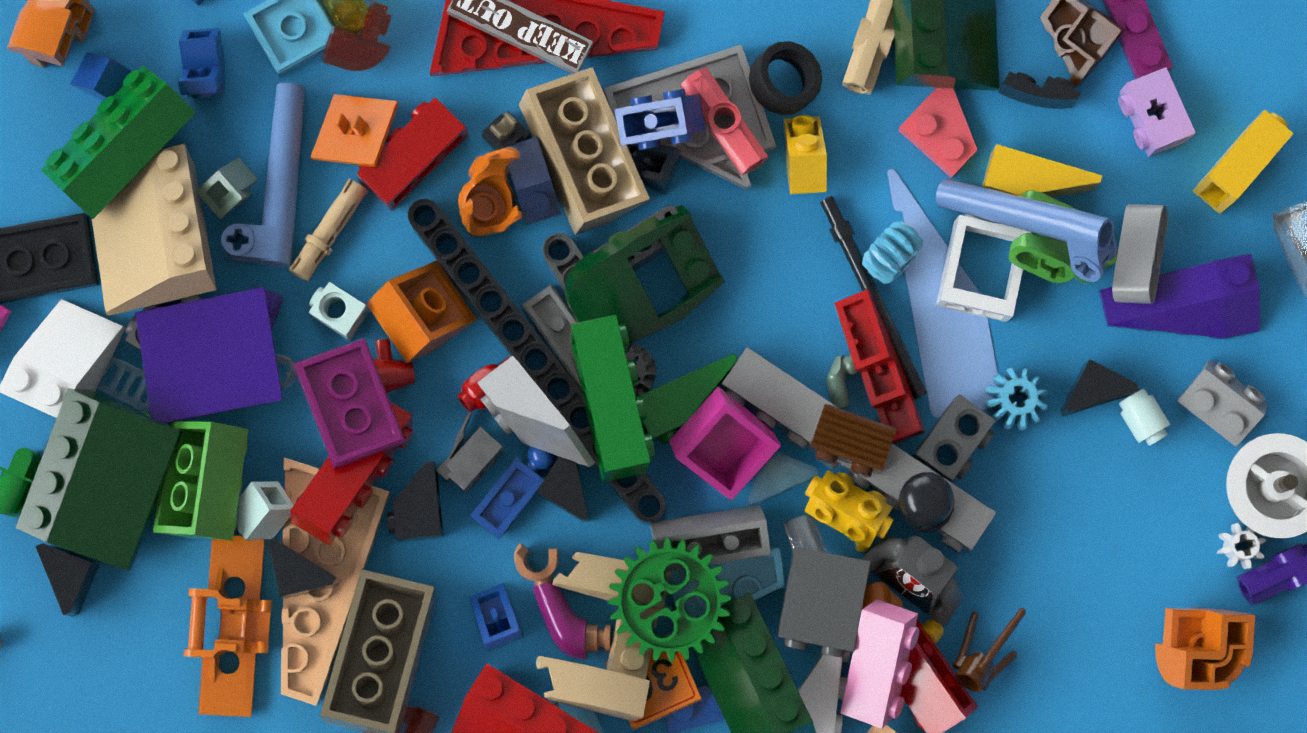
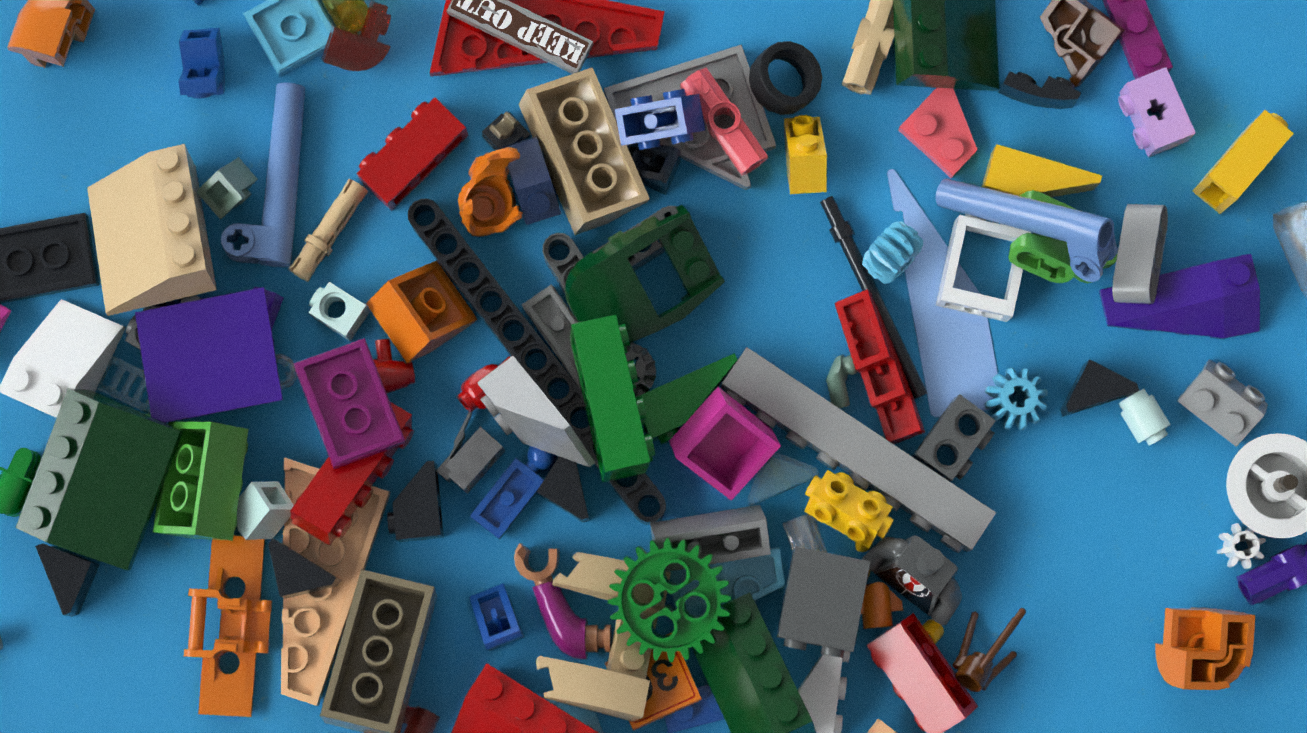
green brick [41,66,196,219] -> none
blue slope [70,52,132,100] -> none
orange piece [310,94,399,167] -> none
reddish brown brick [809,404,897,477] -> none
bright pink brick [840,599,919,729] -> none
black helmet [898,472,954,533] -> none

